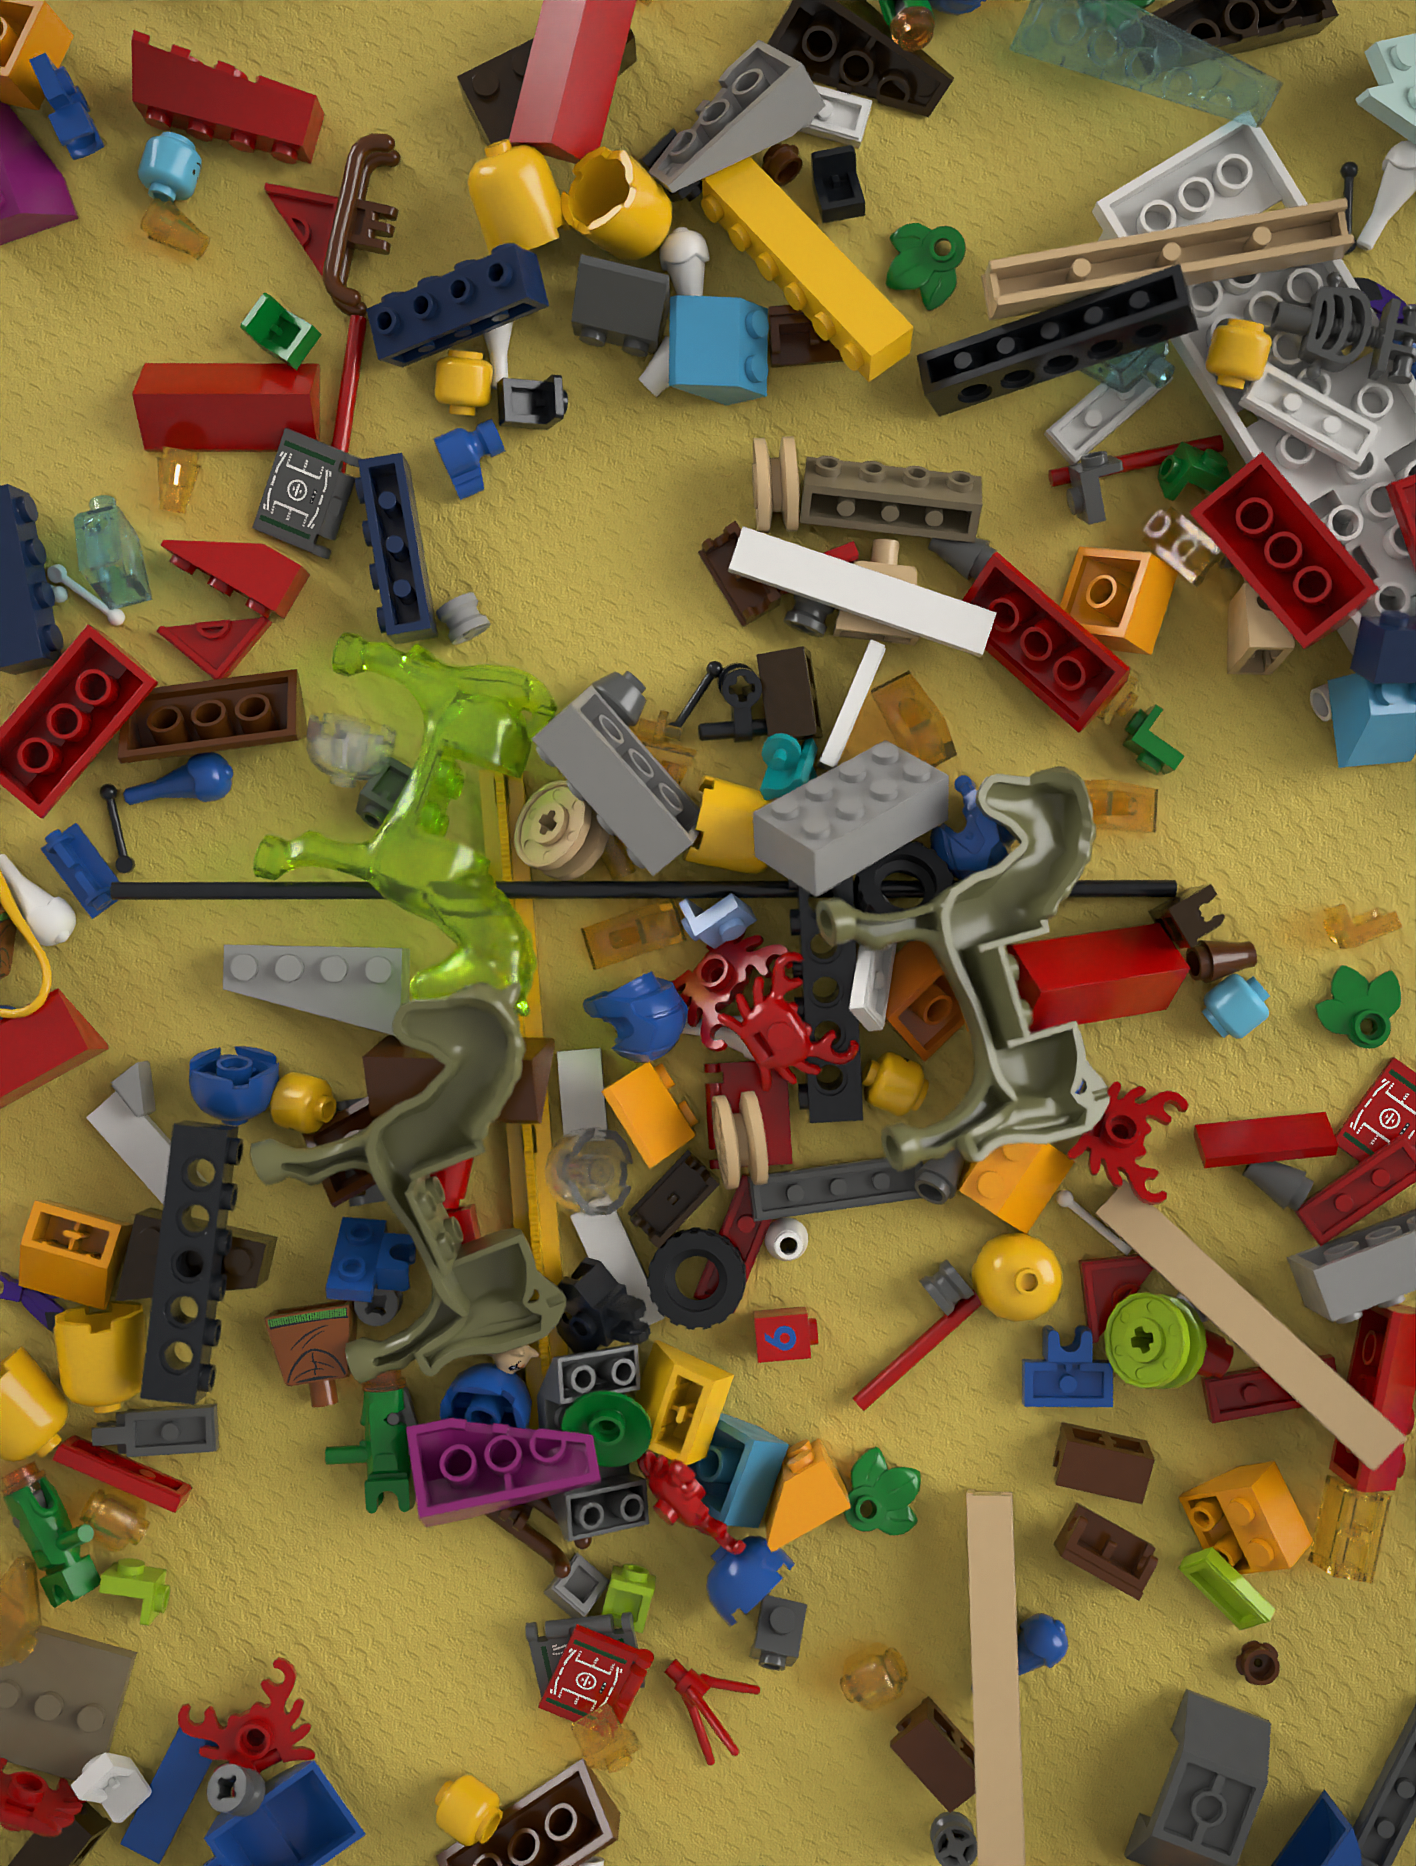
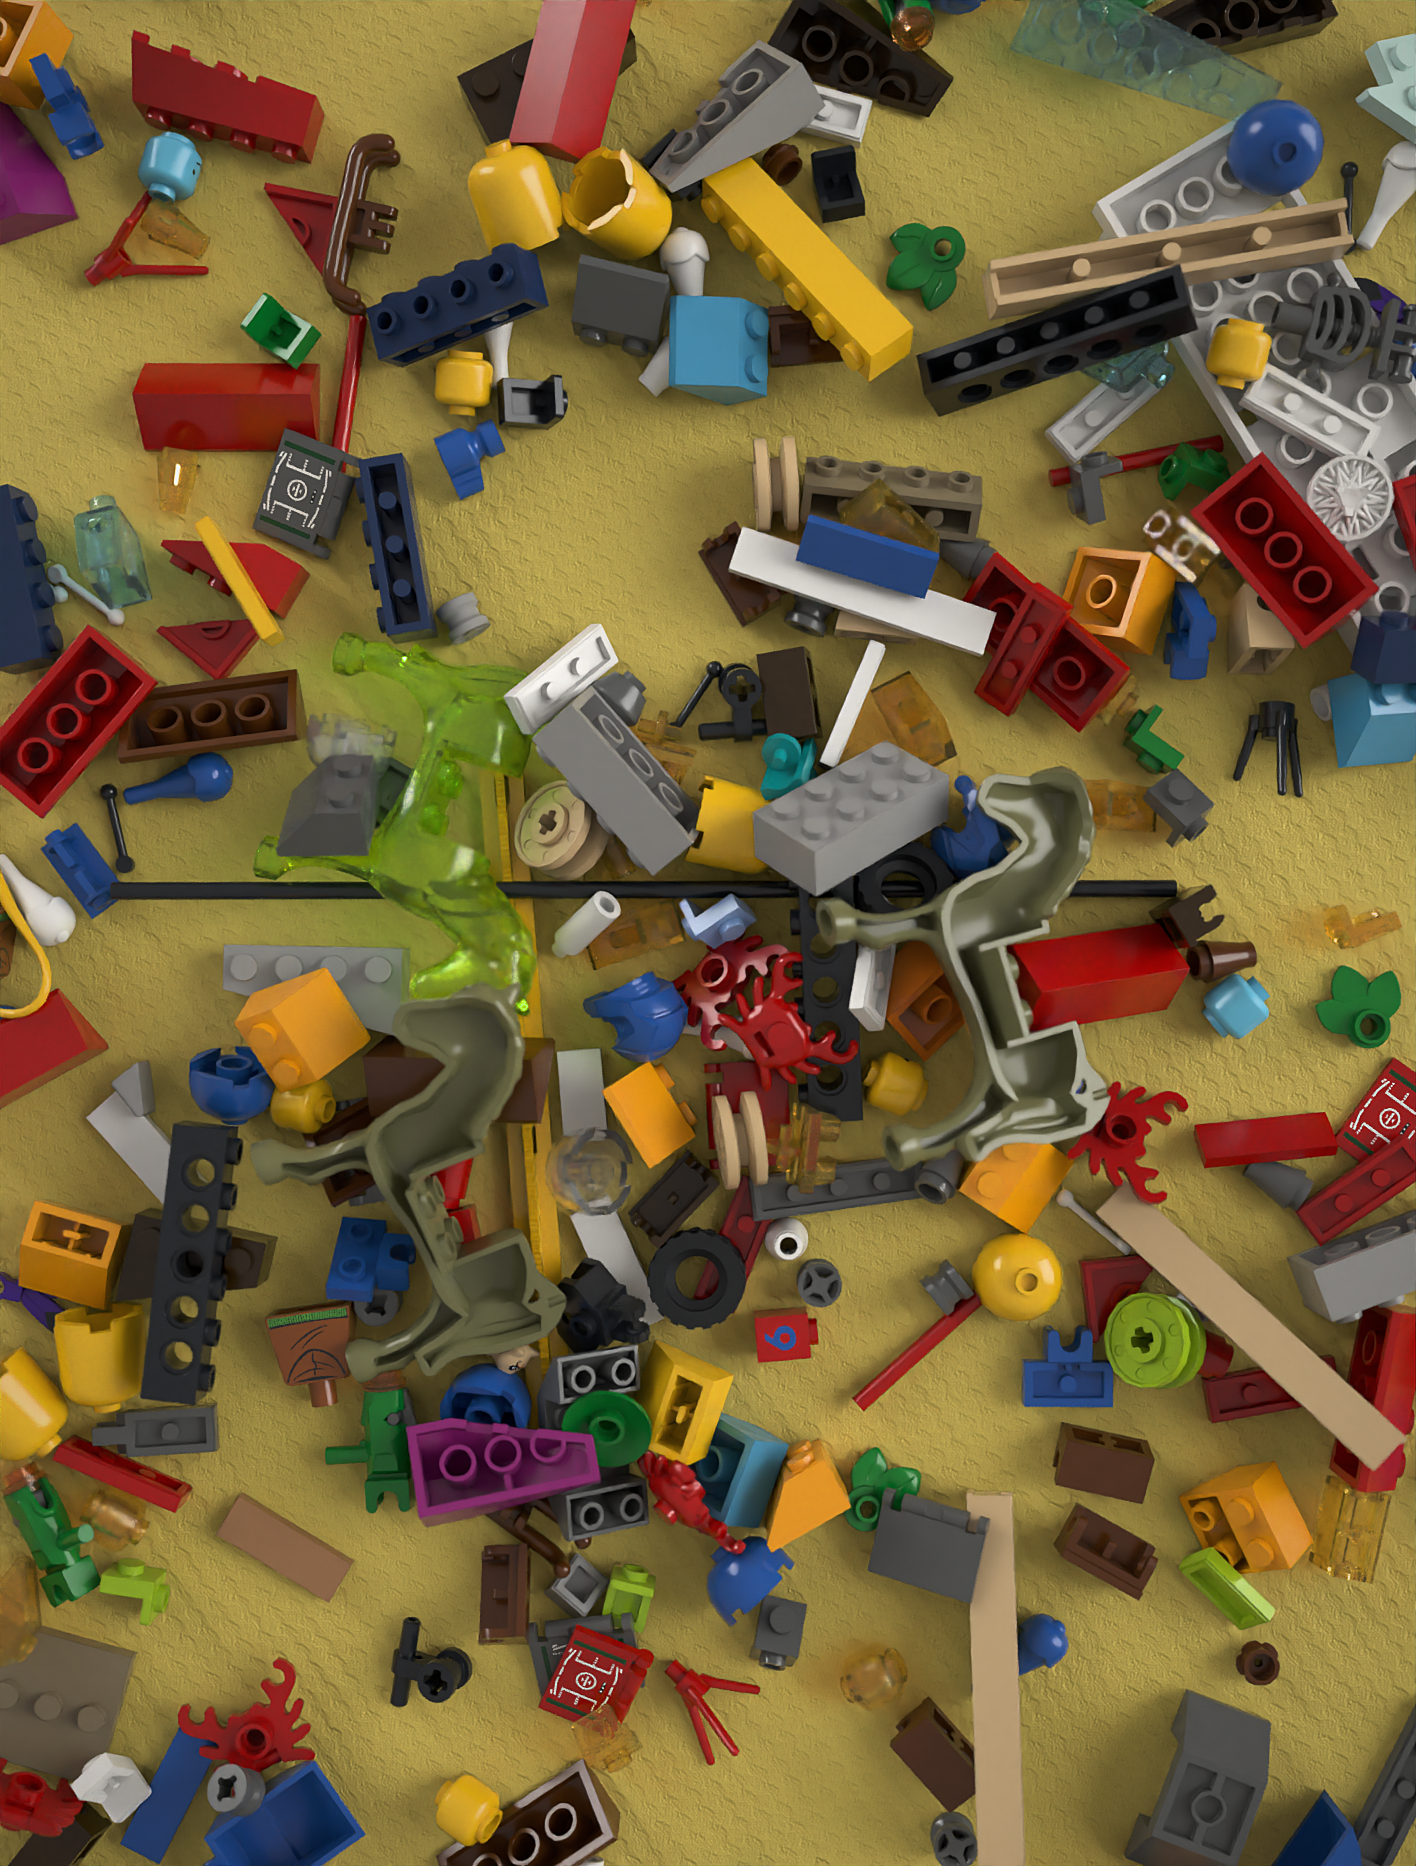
none -> red plant [84,190,209,286]
none -> yellow tile [194,515,286,647]
none -> medium nougat tile [216,1493,354,1603]
none -> light orange slope [234,967,371,1093]
none -> dark grey slope [276,754,382,856]
none -> black piece [390,1617,473,1707]
none -> reddish brown hinge [478,1543,531,1645]
none -> white tile [503,624,619,735]
none -> white cylinder [552,891,621,958]
none -> clear yellow hips [766,1103,841,1193]
none -> blue tile [795,514,939,599]
none -> dark grey wheel [796,1258,842,1307]
none -> clear yellow slope [839,478,940,553]
none -> dark grey piece [867,1487,990,1604]
none -> red tile [973,582,1074,717]
none -> dark grey bracket [1142,768,1215,848]
none -> blue plate [1163,581,1216,680]
none -> blue cylinder [1227,99,1324,196]
none -> black plant [1233,701,1303,798]
none -> white wheel [1305,454,1394,541]

